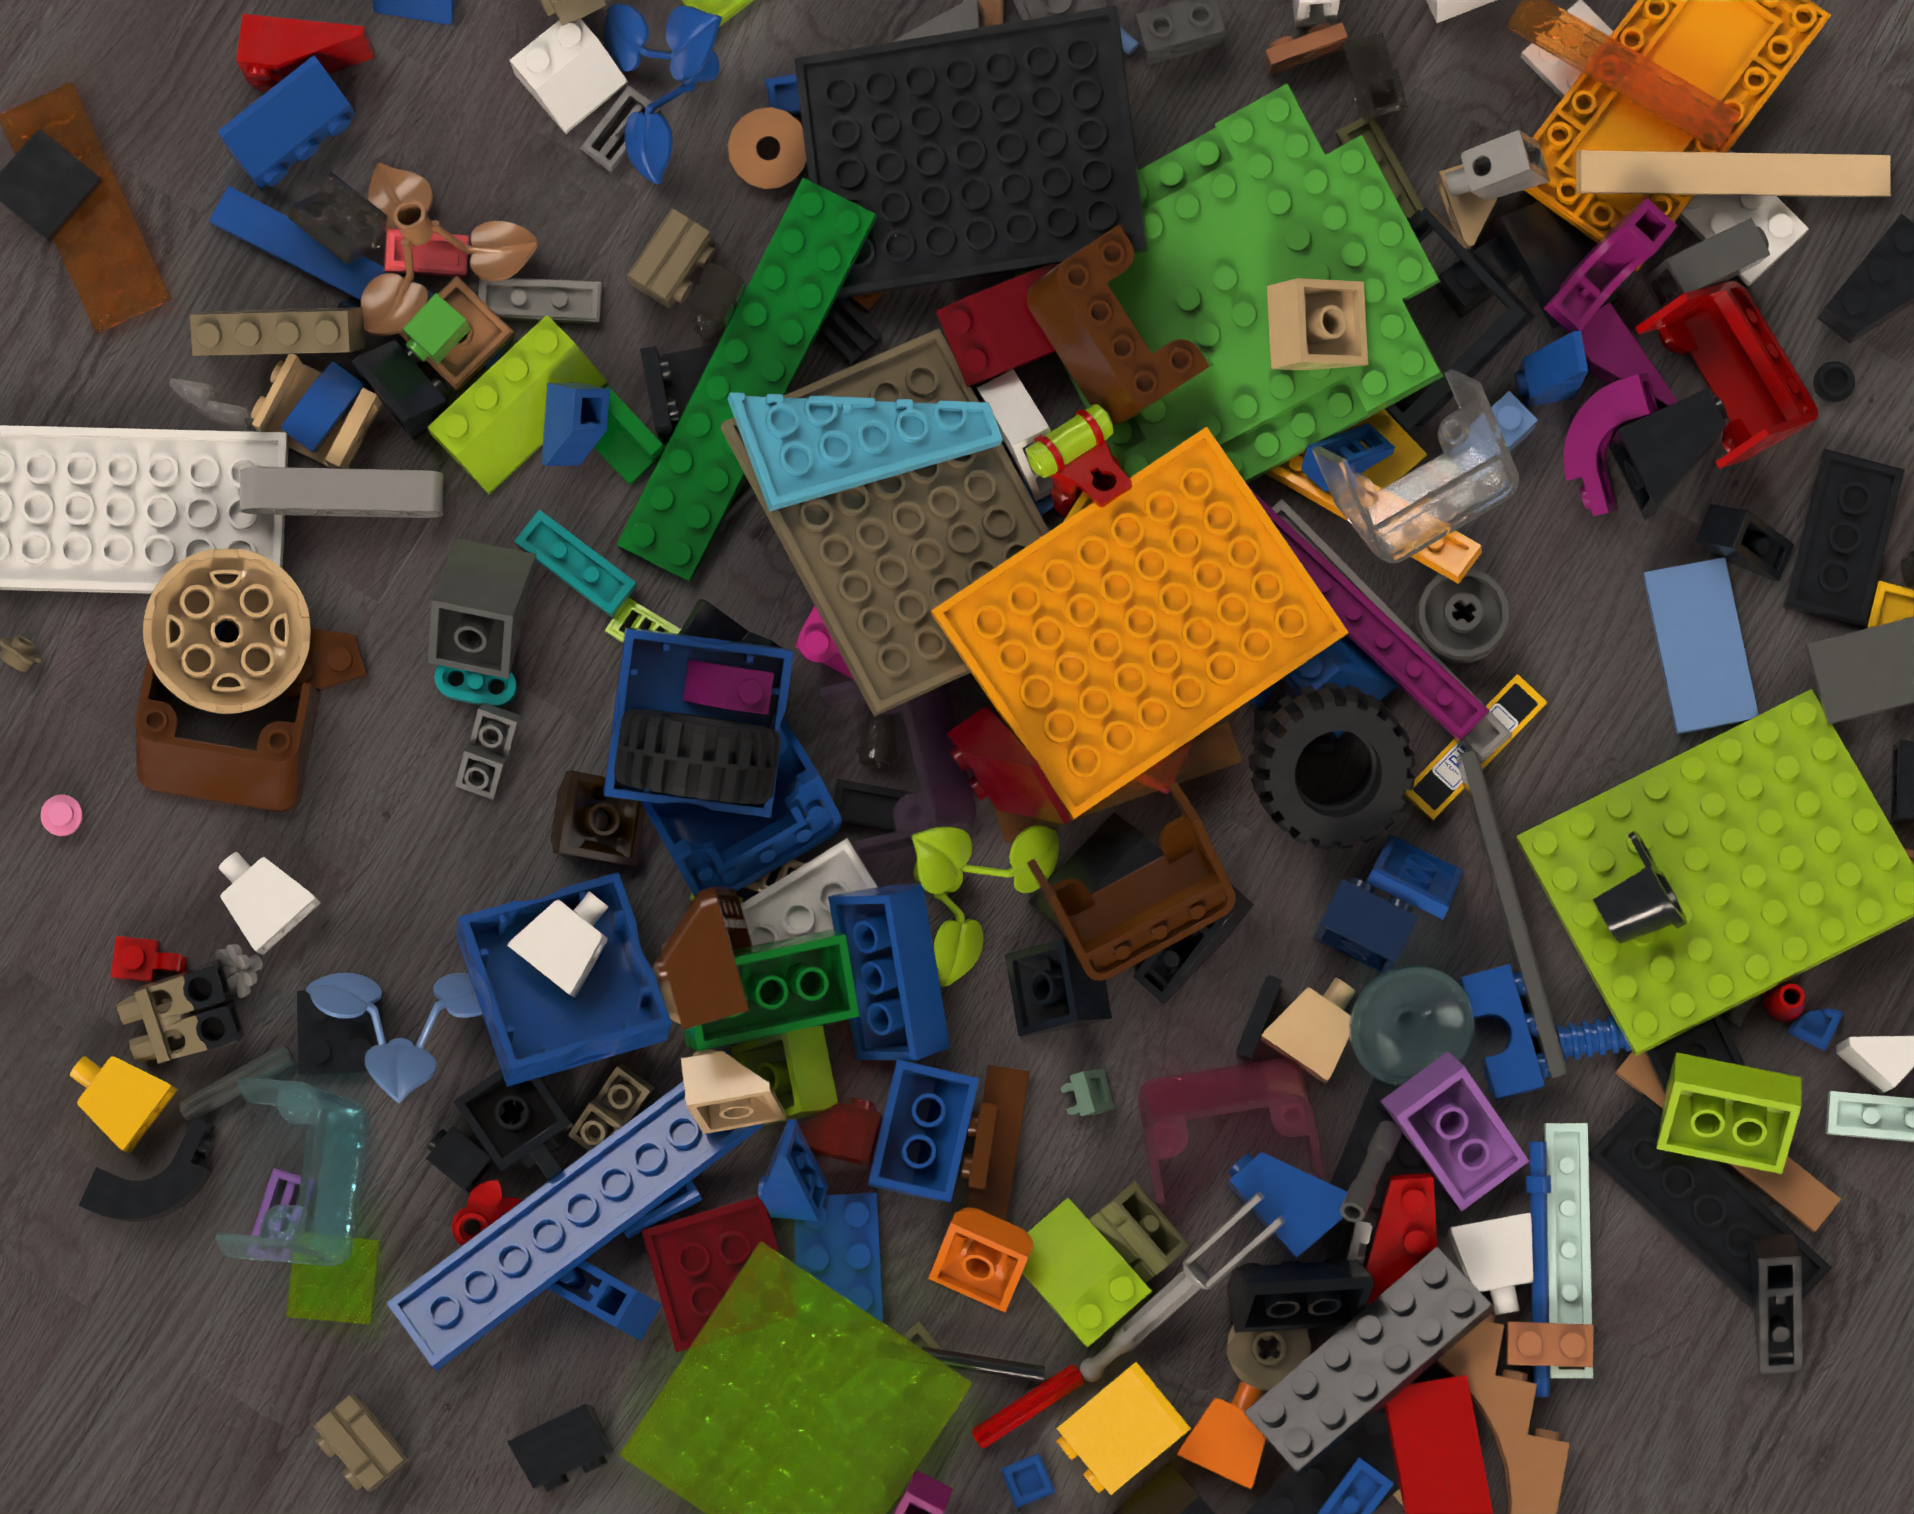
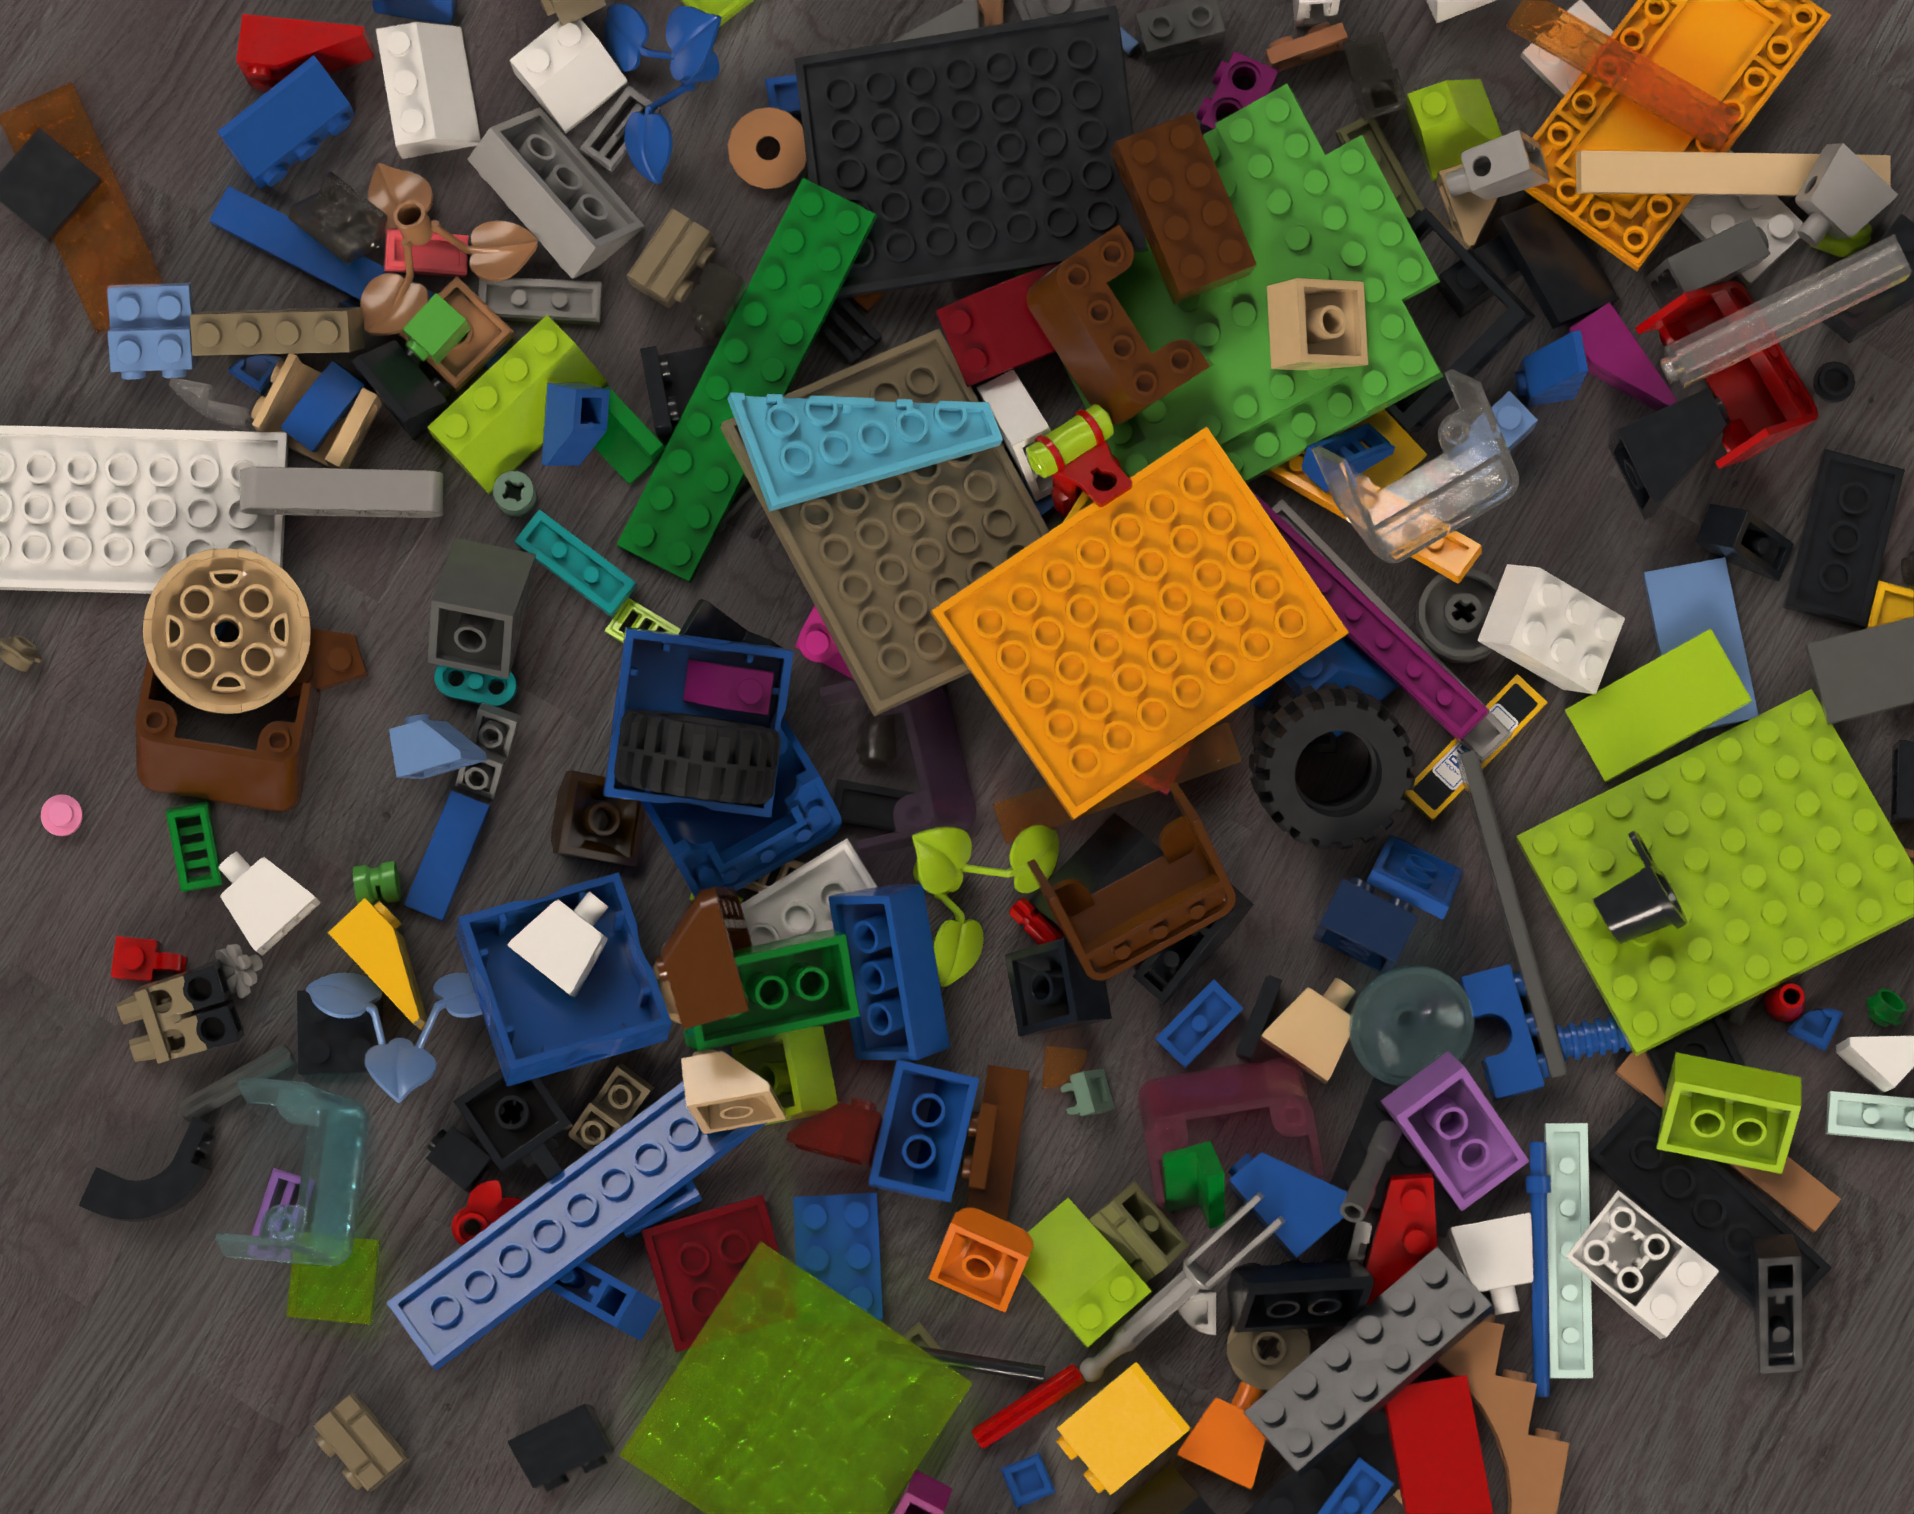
yellow torso [70,1056,178,1154] -> none
blue slope [758,1119,828,1221] -> none
dark red slope [946,706,1072,824] -> none
nougat plate [1506,1322,1594,1367] -> none
magenta arch [1543,198,1677,333] -> none
magenta arch [1563,373,1658,517] -> none
none -> medium blue plate [107,283,197,380]
none -> green slope [165,801,223,892]
none -> blue tile [228,354,285,396]
none -> yellow slope [328,898,427,1030]
none -> bright green wheel [353,860,401,905]
none -> white slope [376,22,481,159]
none -> medium blue slope [389,714,487,779]
none -> blue tile [404,790,491,922]
none -> light grey slope [467,107,644,279]
none -> sand green wheel [493,471,537,517]
none -> red axle [1009,898,1063,945]
none -> clear orange tile [1042,1046,1088,1089]
none -> reddish brown brick [1110,112,1257,305]
none -> blue plate [1155,979,1244,1069]
none -> green panel [1162,1141,1225,1229]
none -> white tile [1178,1292,1216,1335]
none -> magenta brick [1196,51,1279,135]
none -> lime slope [1404,79,1502,182]
none -> white brick [1477,564,1625,694]
none -> lime tile [1565,628,1752,783]
none -> white slope [1565,1190,1719,1339]
none -> clear brick [1659,235,1912,389]
none -> light grey torso [1795,143,1898,247]
none -> lime arm [1810,223,1872,258]
none -> green plate [1866,988,1907,1027]

